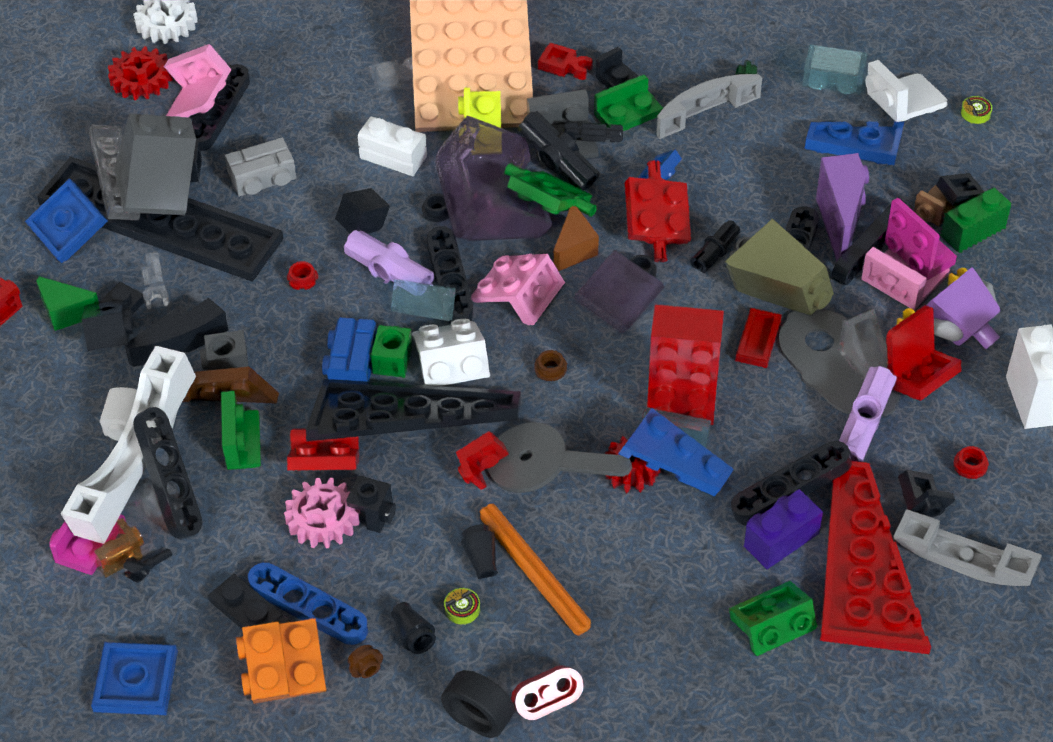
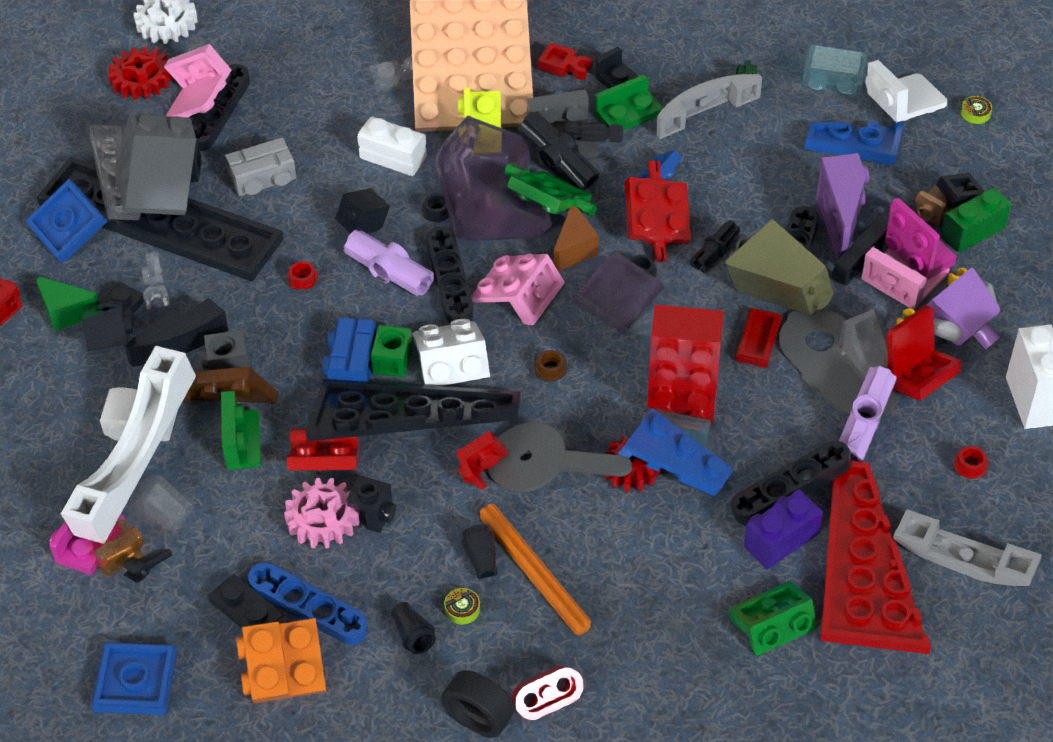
black beam [133,407,203,539] -> none
reddish brown plate [347,645,383,678] -> none
clear light blue tile [391,279,456,321] -> none
black bracket [898,470,955,517] -> none

